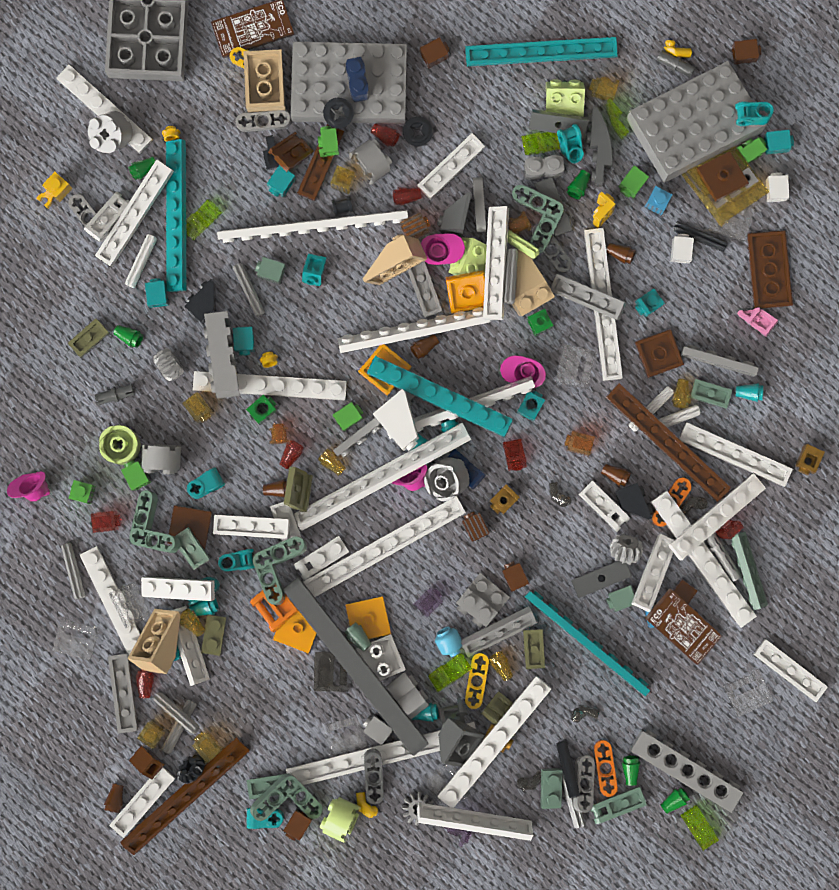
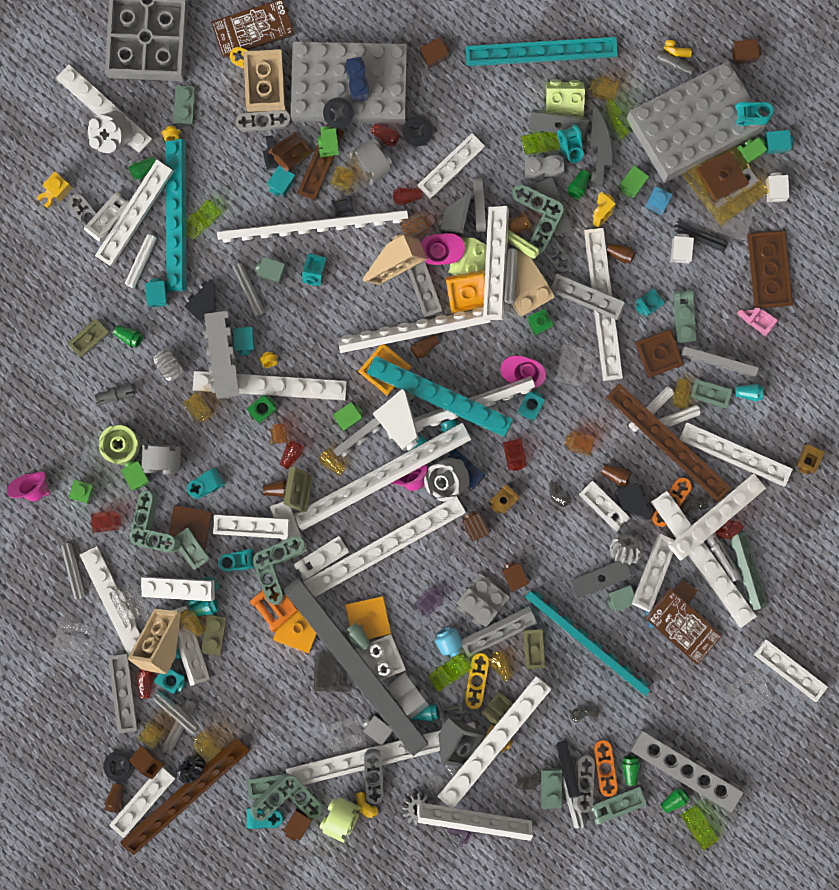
none -> black gear [103,750,135,782]
none -> teal brick [154,668,186,694]
none -> sand green plate [173,86,195,125]
none -> sand green plate [673,289,696,343]

